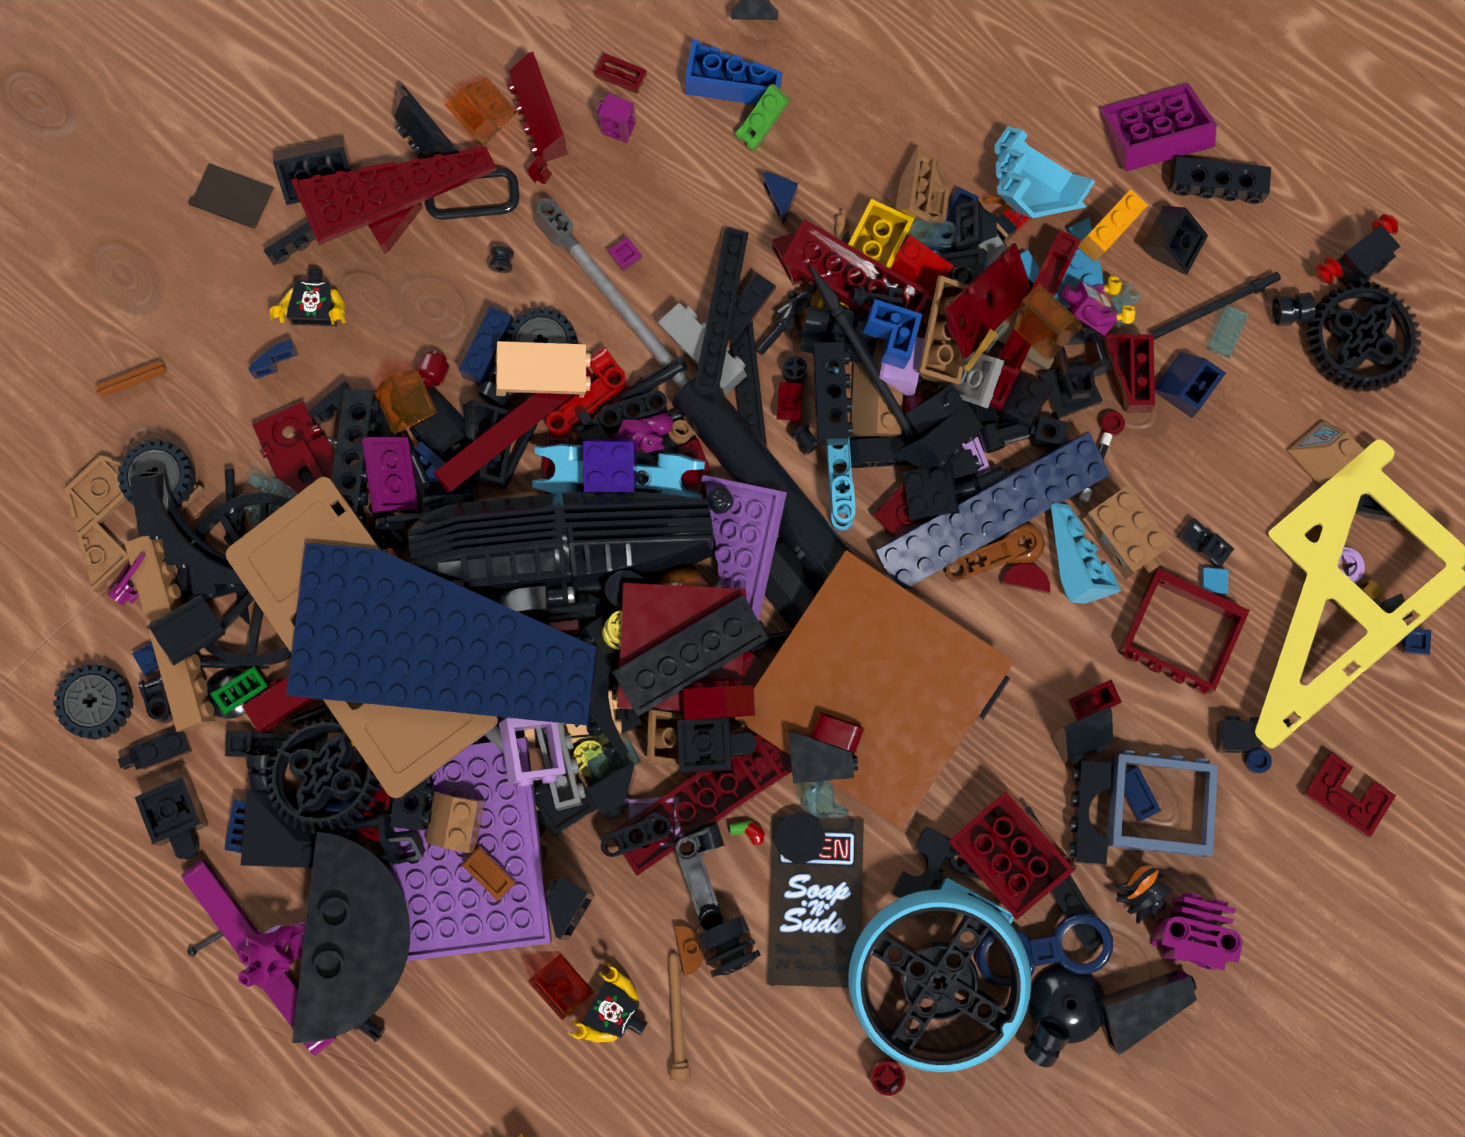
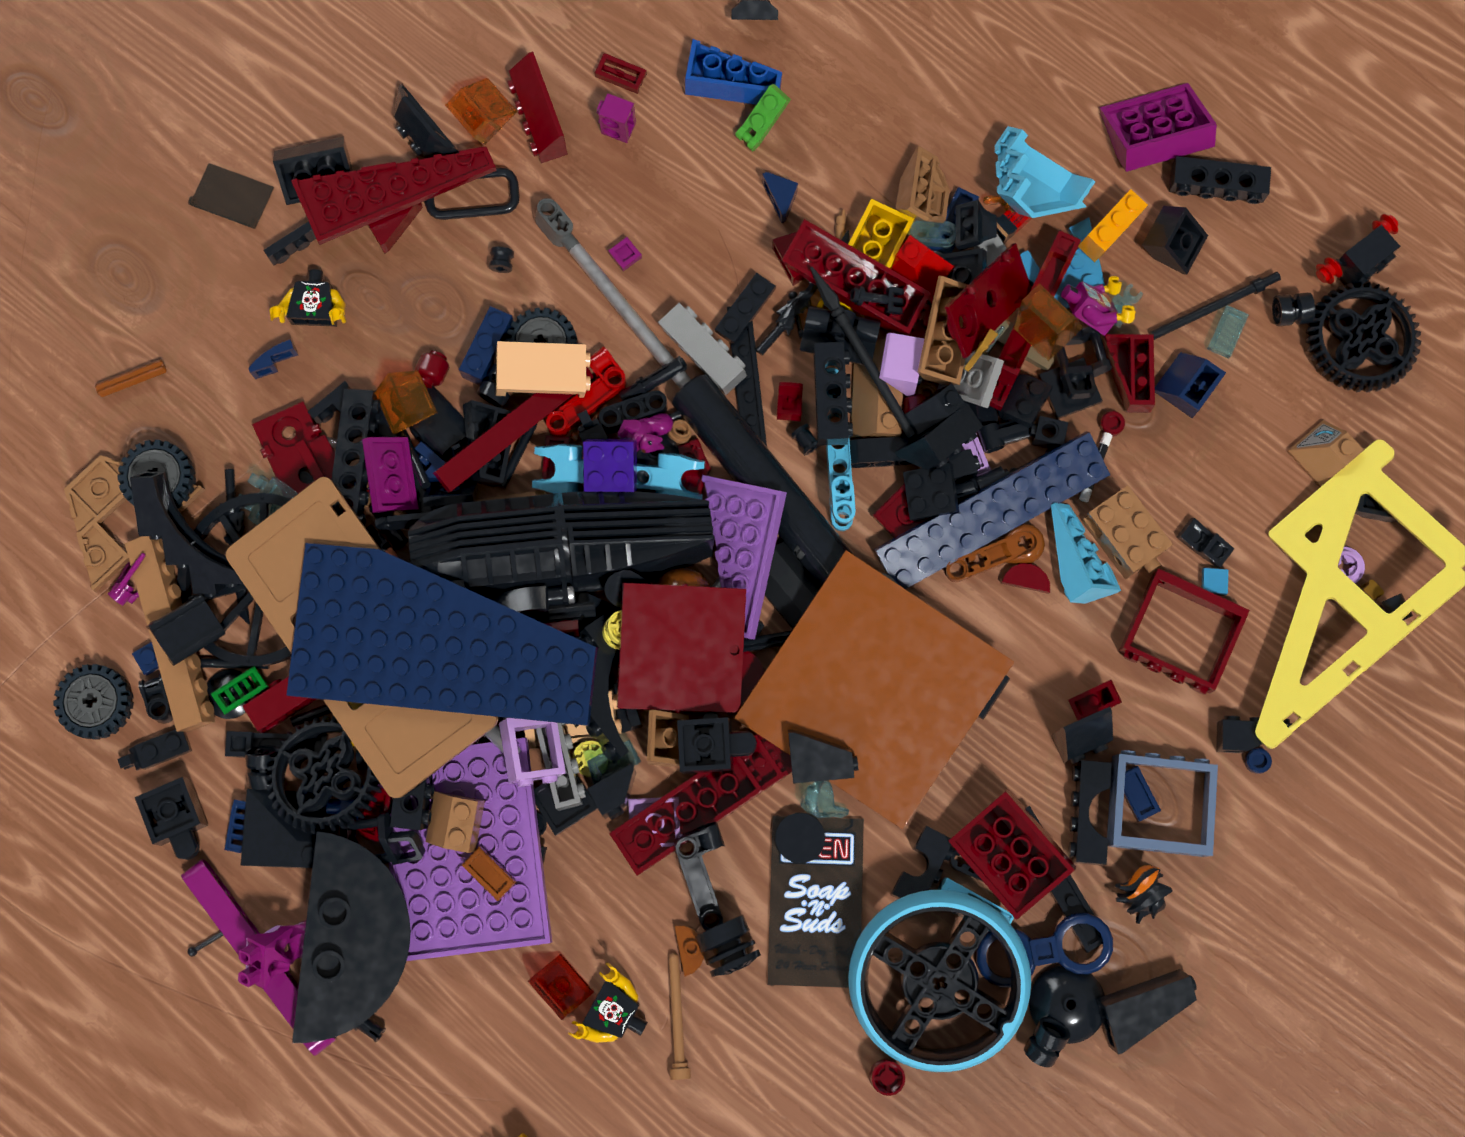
dark red piece [528,155,552,184] -> none
black slope [546,877,595,940] -> none
black beam [600,816,674,857] -> none
black plate [611,594,768,716] -> none
dark red brick [683,681,755,720] -> none
black tile [693,228,749,398] -> none
black piece [707,487,734,514] -> none
arm [729,820,765,845] -> none
black wheel [782,356,807,383] -> none
dark red beam [811,713,865,752] -> none
blue brick [863,299,922,369] -> none
magenta piece [1151,893,1242,970] -> none
dark red plate [1303,753,1396,838] -> none
dark blue plate [1402,628,1431,656] -> none

